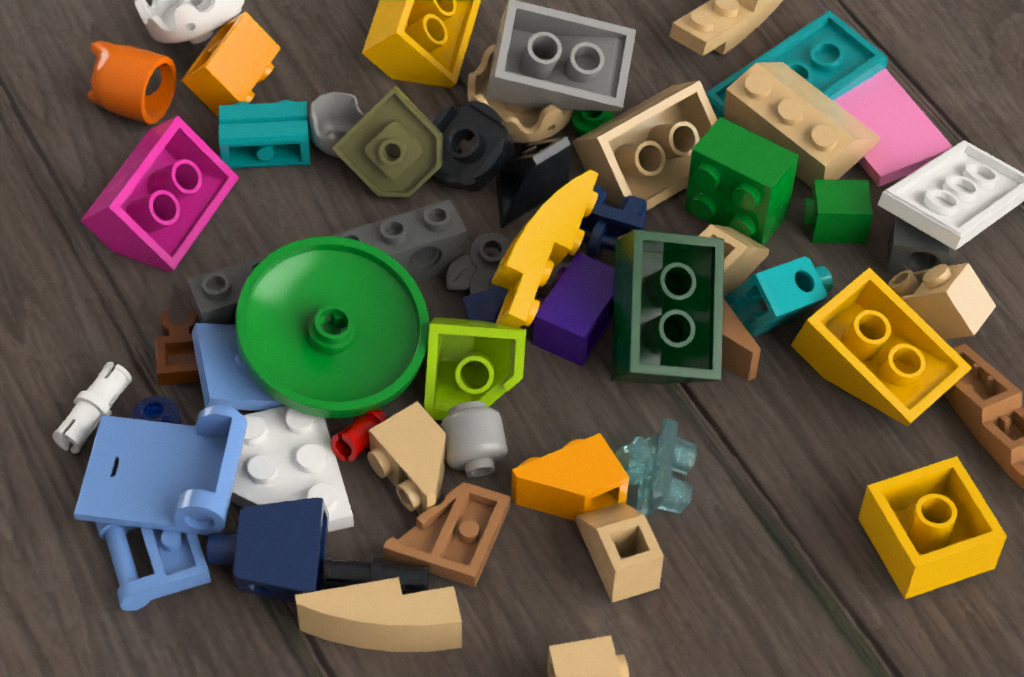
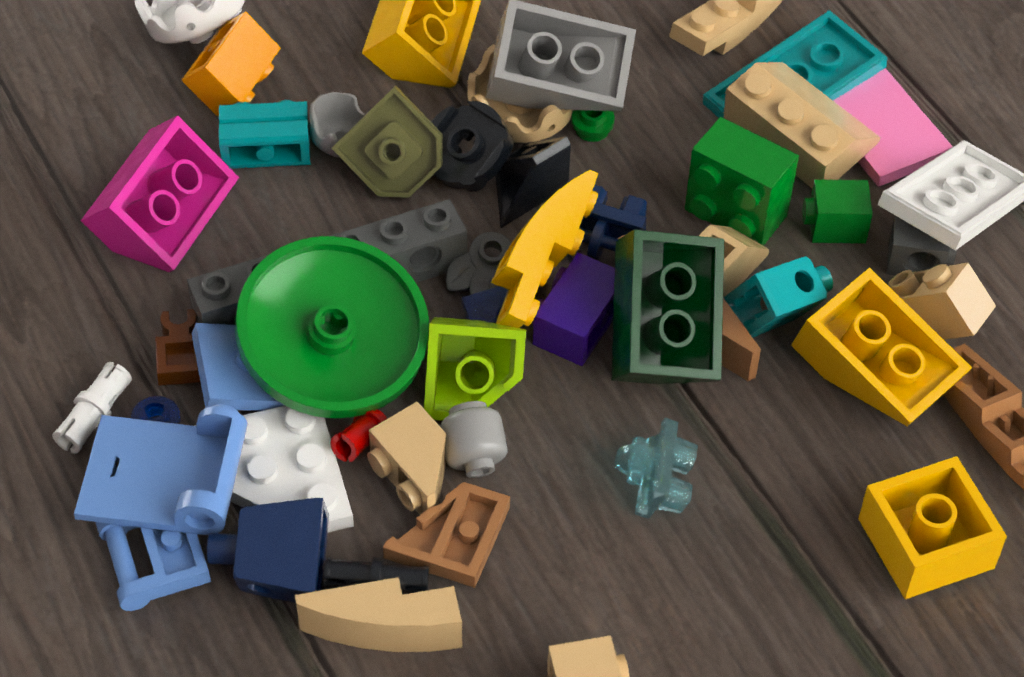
orange piece [88,41,177,125] -> none
light orange slope [511,433,629,521] -> none
tan slope [572,80,717,210] -> none
tan slope [575,502,664,603] -> none

